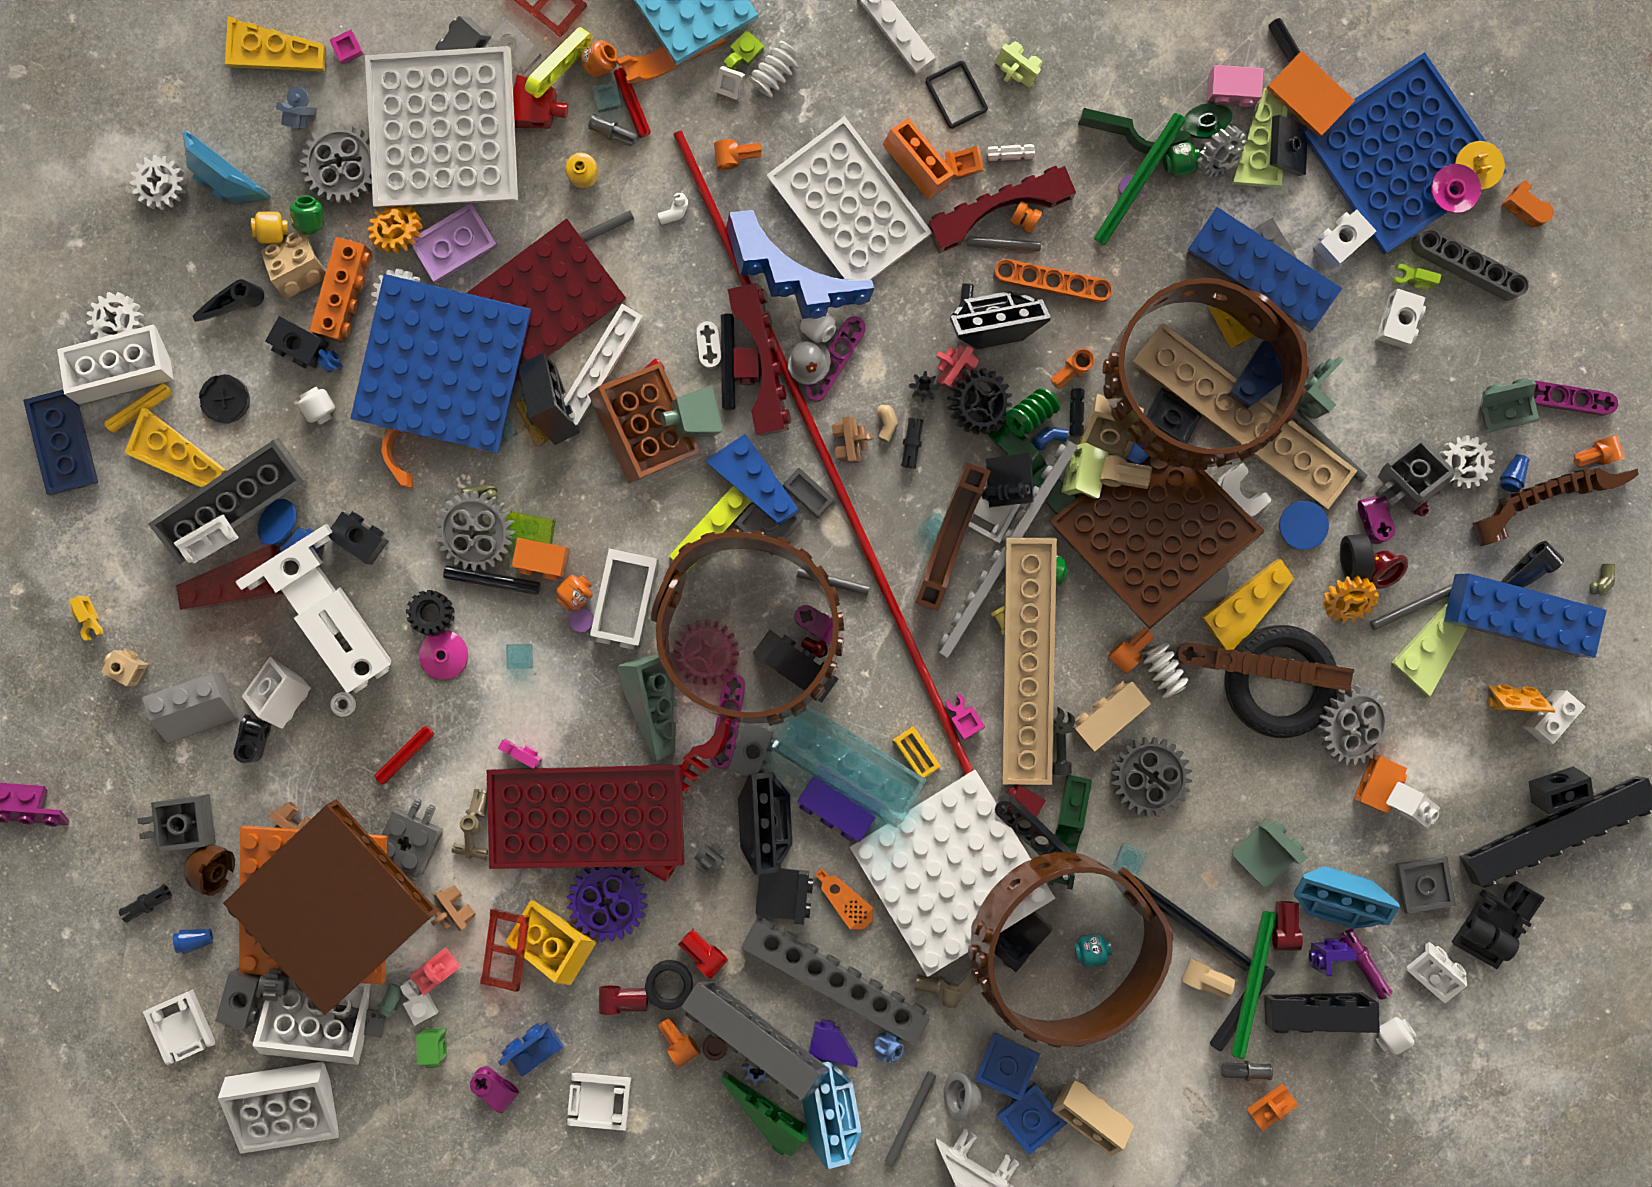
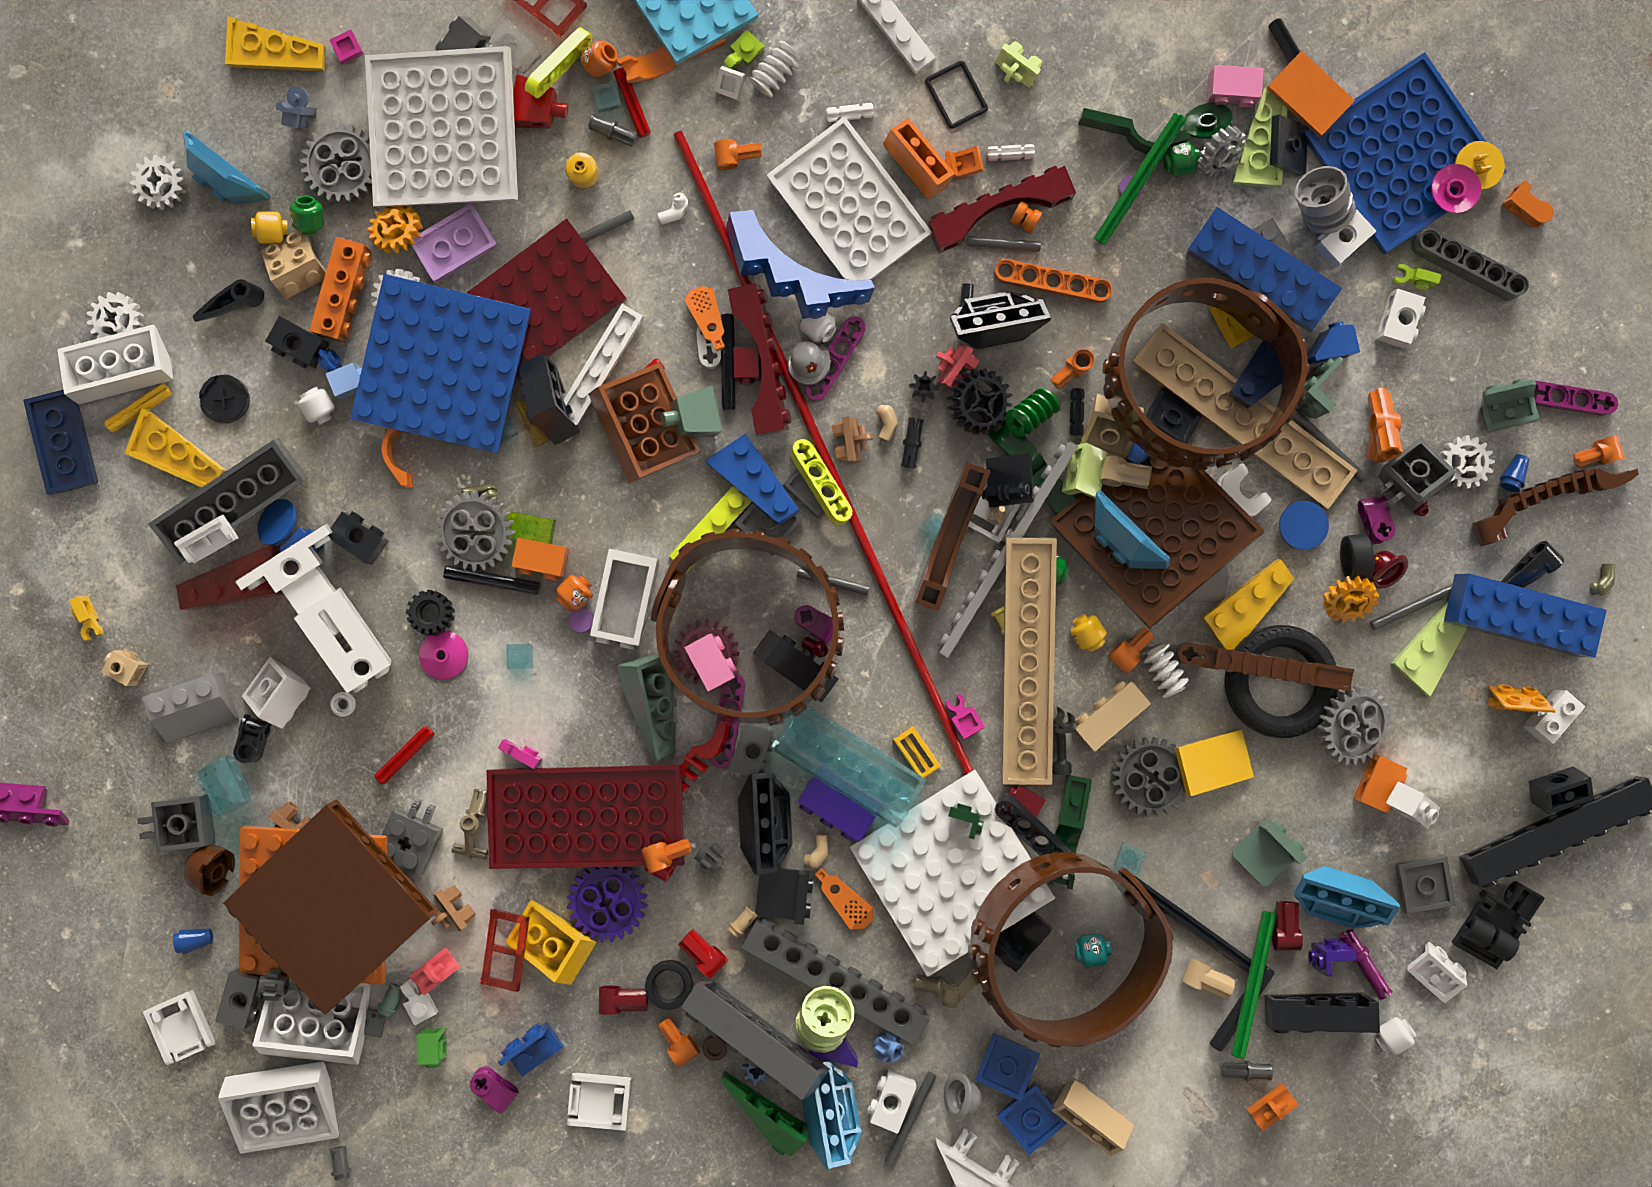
black pin [119,884,172,923] -> none
blue arm [1033,427,1068,450] -> none
none -> clear light blue piece [197,754,254,816]
none -> light blue brick [326,363,362,400]
none -> dark grey pin [330,1146,351,1180]
none -> orange axle [641,839,692,873]
none -> orange piece [684,286,725,351]
none -> bright pink brick [684,633,737,691]
none -> tan pin [728,906,758,939]
none -> neon yellow beam [790,439,852,526]
none -> yellowish green wheel [795,986,854,1053]
none -> tan arm [803,834,828,869]
none -> white axle [826,103,874,122]
none -> white brick [867,1070,916,1134]
none -> dark green bracket [948,803,984,839]
none -> tan hand [987,506,1006,526]
none -> yellow head [1070,614,1107,652]
none -> dark azure wedge [1095,490,1170,569]
none -> yellow tile [1175,729,1254,796]
none -> light grey wheel [1295,166,1356,234]
none -> blue slope [1307,321,1360,365]
none -> orange piece [1366,388,1403,462]

